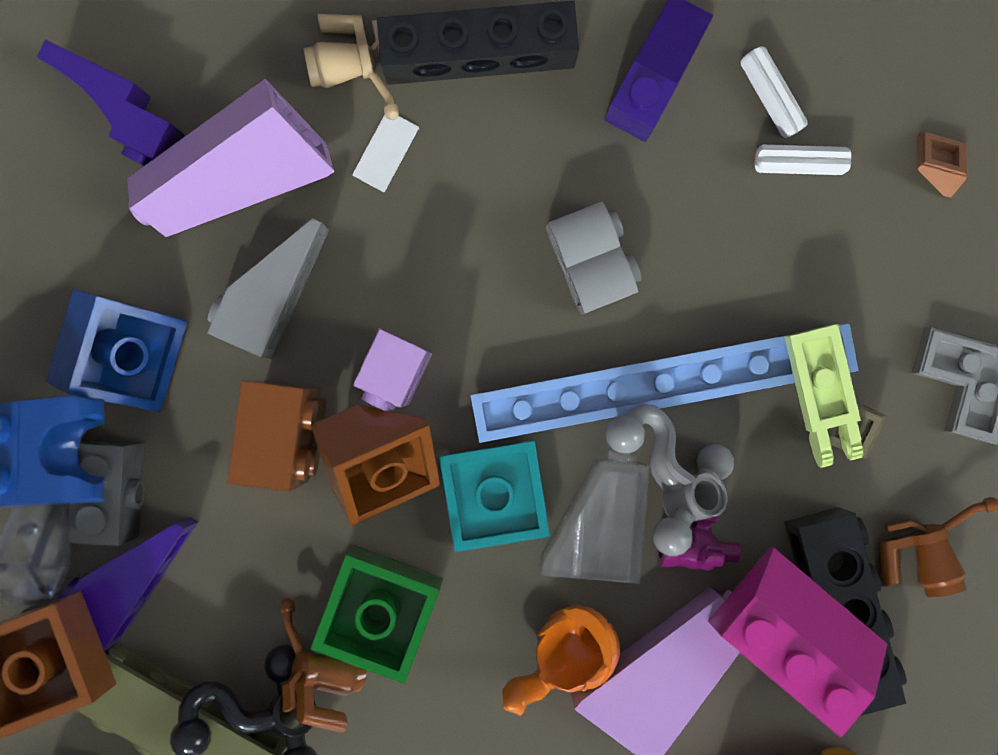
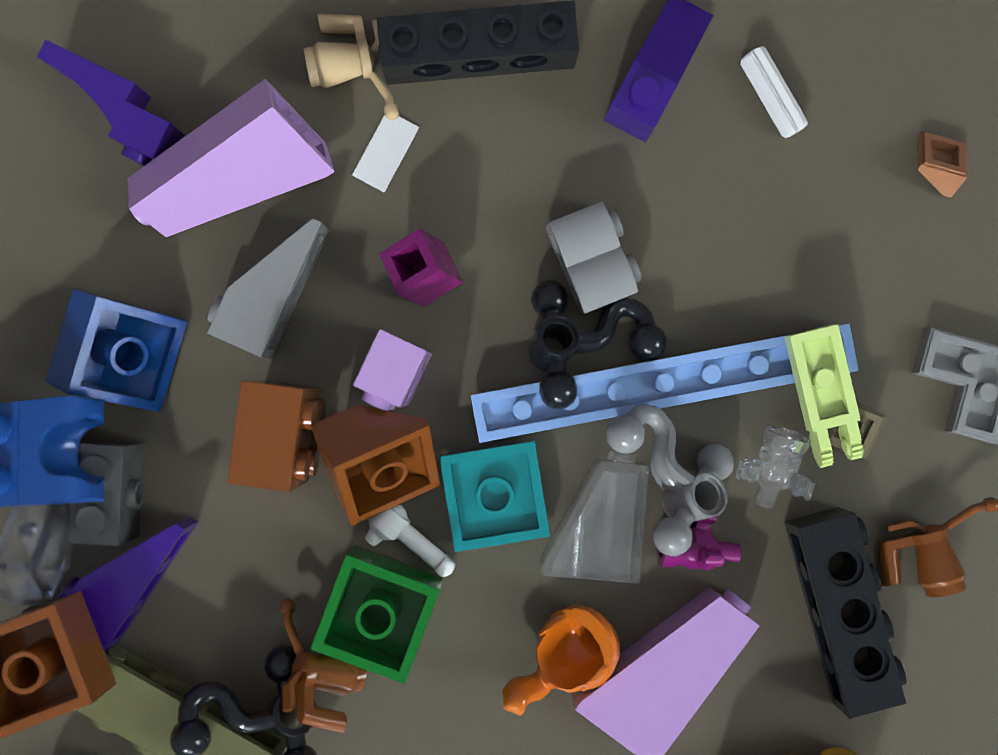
dark pink slope [708,546,888,738] -> none
white axle [754,144,851,175] -> none
none -> white piece [365,504,456,577]
none -> magenta brick [379,228,463,307]
none -> black piece [529,280,667,410]
none -> clear piece [736,425,816,509]

